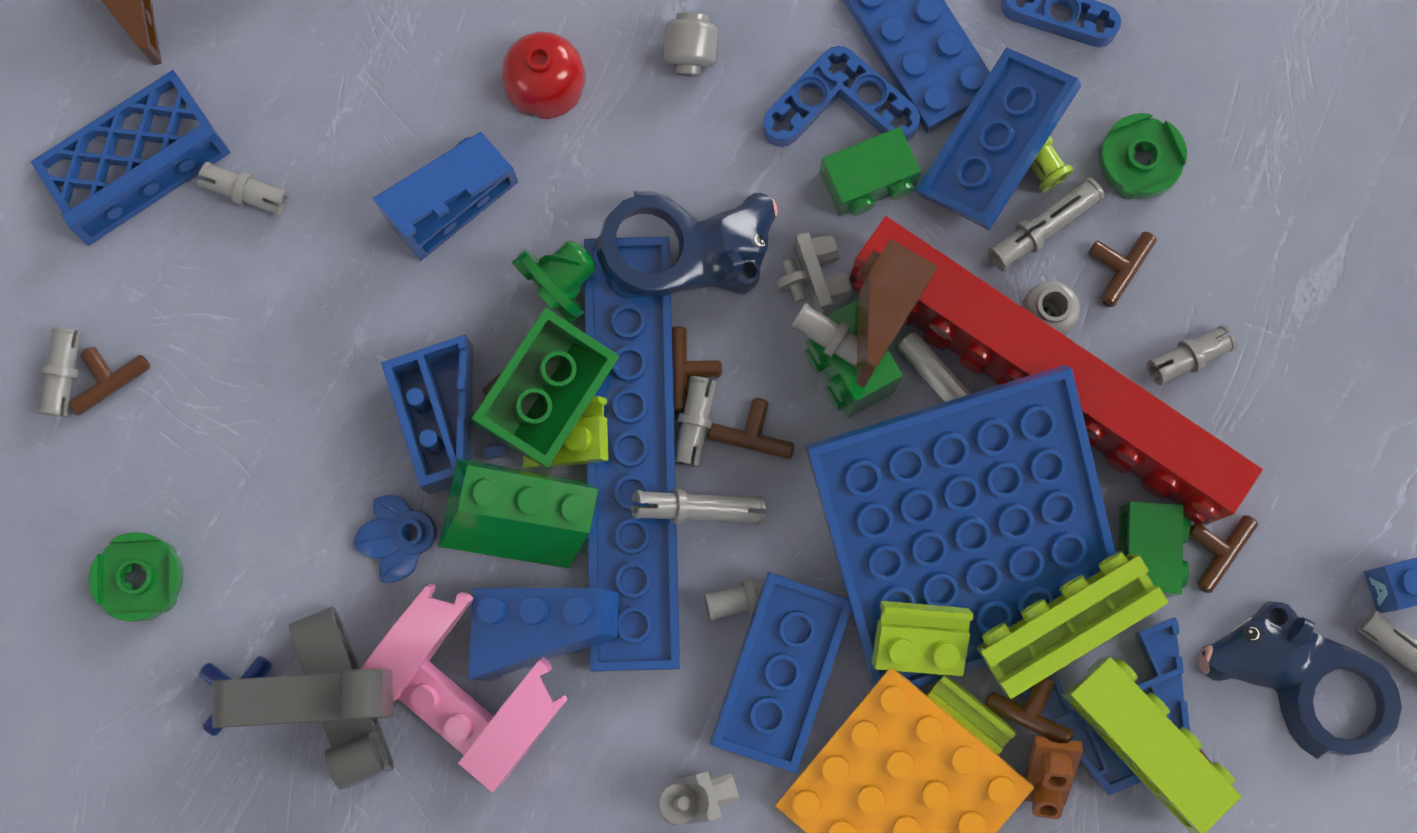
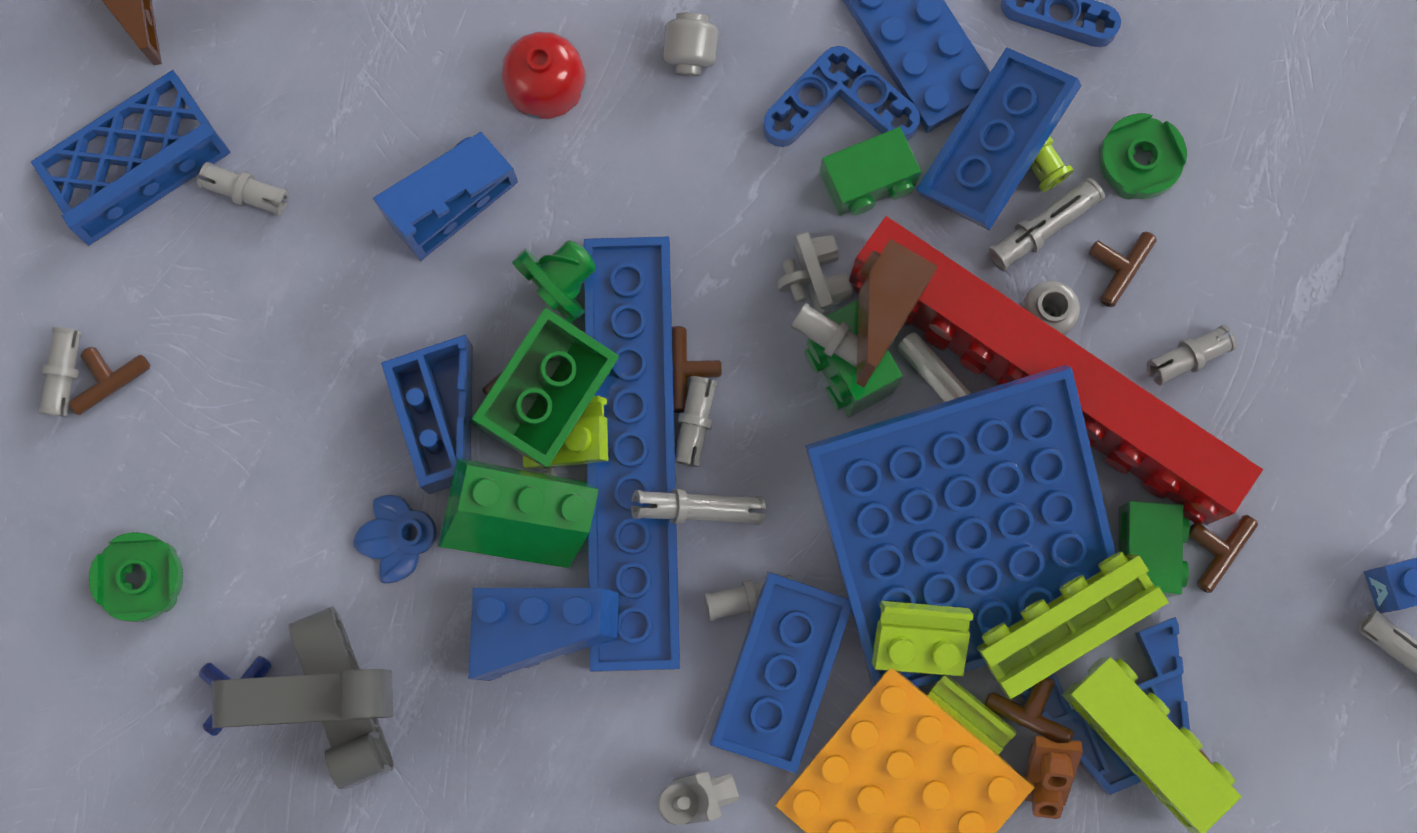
bright pink wedge [361,584,568,793] -> none
blue piece [483,444,508,460] -> none
dark blue animal [595,191,777,297] -> none
reddish brown piece [707,398,794,459] -> none
dark blue animal [1198,601,1402,759] -> none

